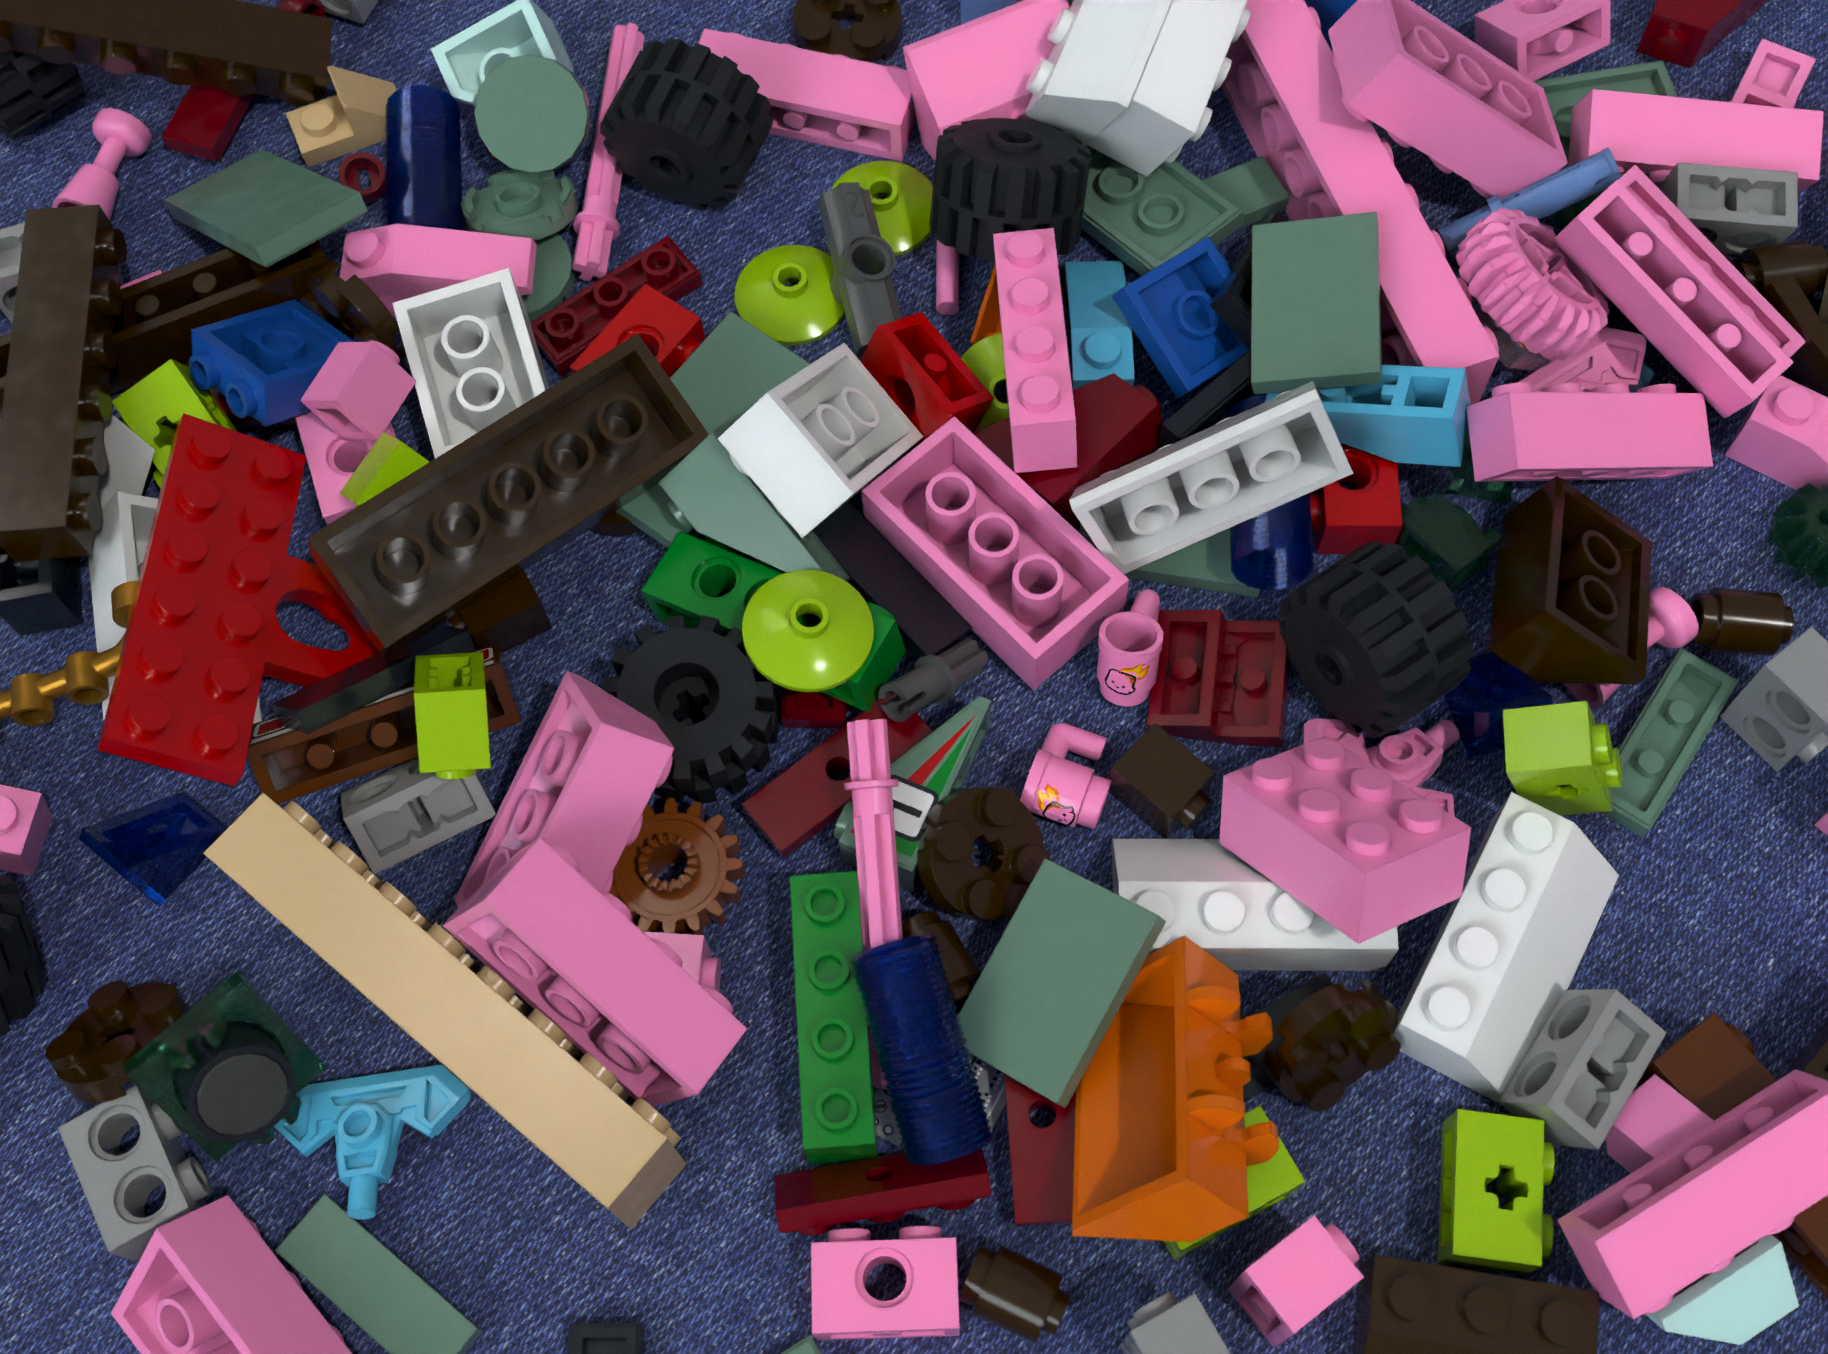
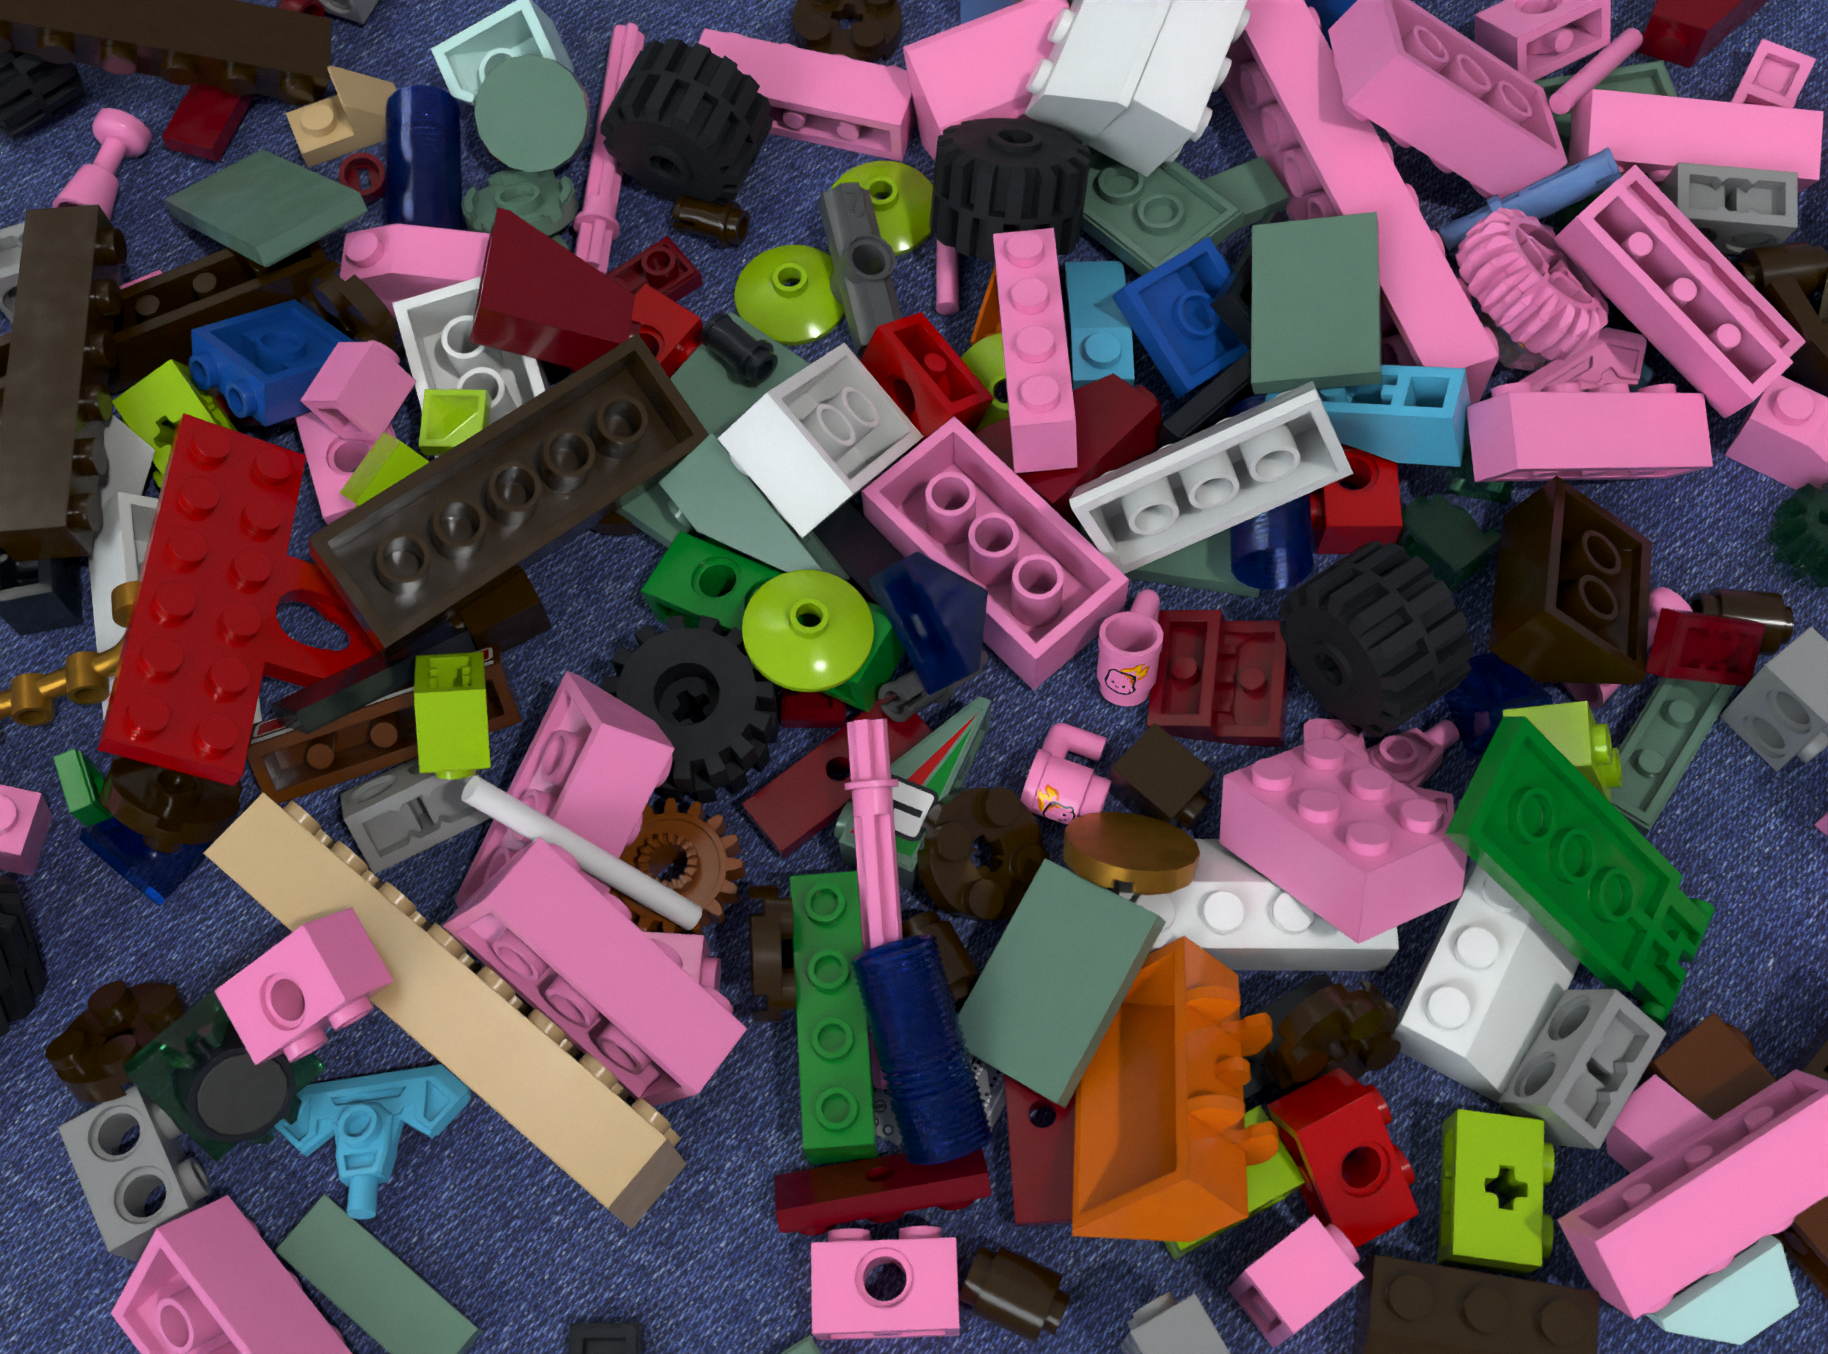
none -> green tile [53,748,118,834]
none -> dark brown plate [99,755,242,853]
none -> bright pink brick [214,907,394,1065]
none -> lime tile [419,389,491,455]
none -> white bar [461,776,702,930]
none -> dark red slope [469,207,641,370]
none -> dark brown pin [672,195,750,248]
none -> black pin [700,312,778,385]
none -> dark brown plate [748,884,796,1023]
none -> clear blue slope [868,552,988,695]
none -> pearl gold tile [1063,811,1200,895]
none -> red brick [1266,1067,1419,1248]
none -> green hinge [1445,716,1715,1027]
none -> bright pink bar [1549,28,1643,115]
none -> dark red plate [1646,607,1765,687]

